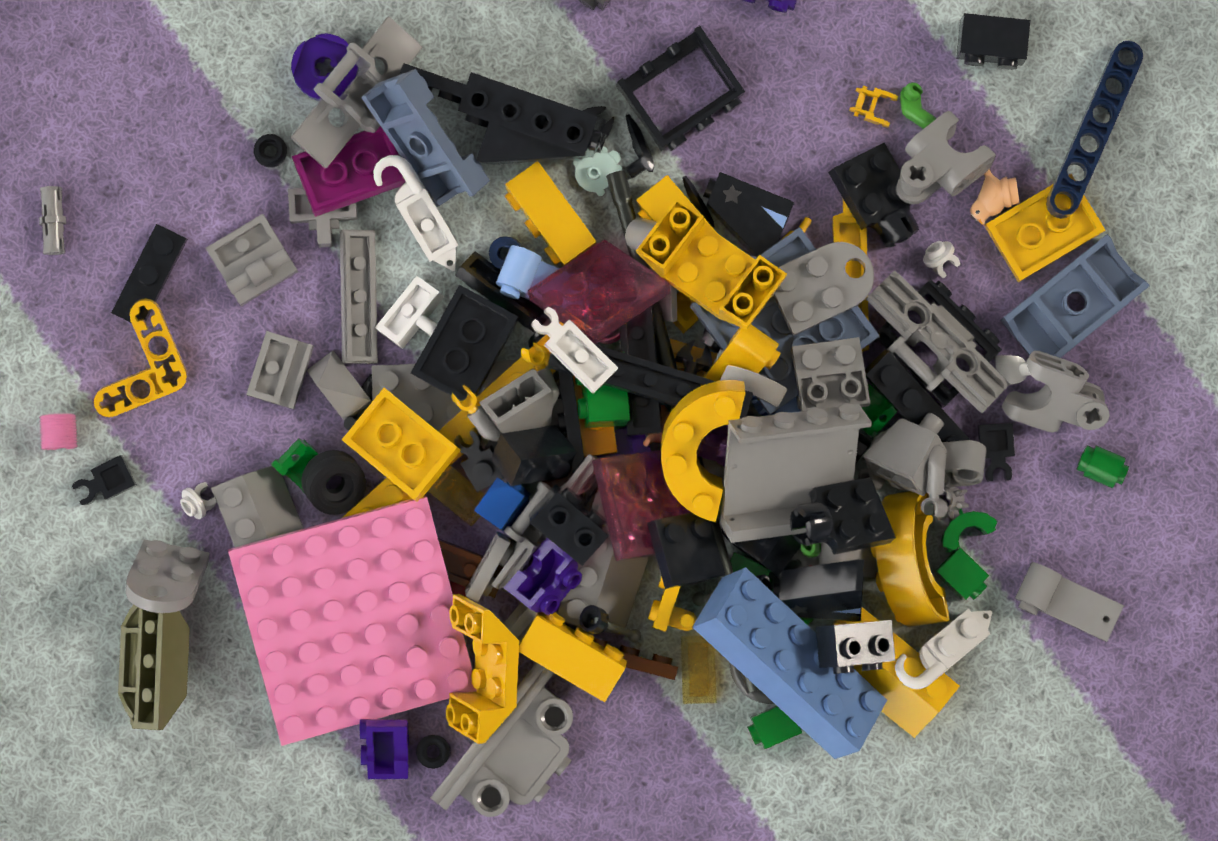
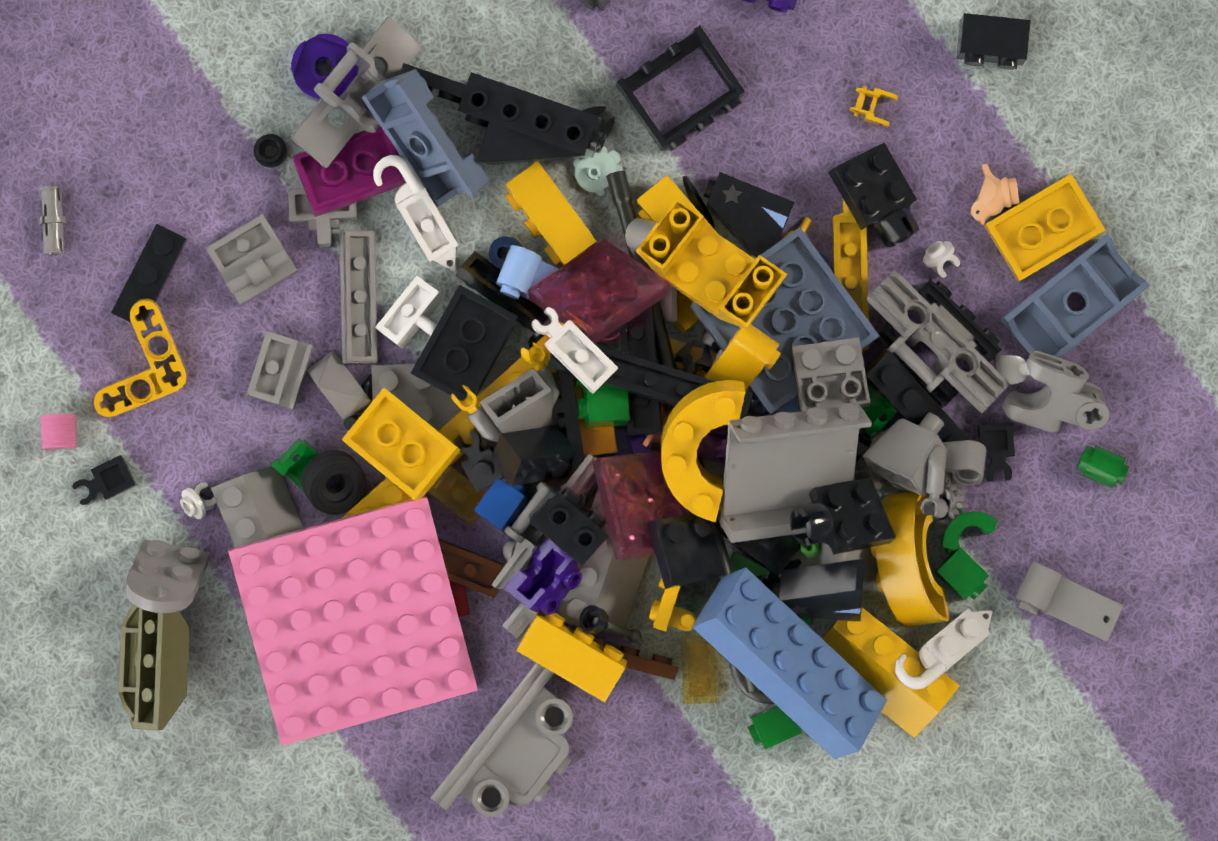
dark purple cylinder [360,719,409,779] -> none
black plate [416,735,450,769] -> none
yellow slope [446,594,519,744] -> none
light grey plate [465,531,512,602] -> none
black bar [625,114,654,178] -> none
white sticker [720,365,787,407] -> none
light grey plate [773,242,874,336] -> none
brick [816,620,896,674] -> none
light grey piece [896,111,996,204] -> none
bright green arm [900,82,936,129] -> none
dark blue beam [1046,41,1143,219] -> none

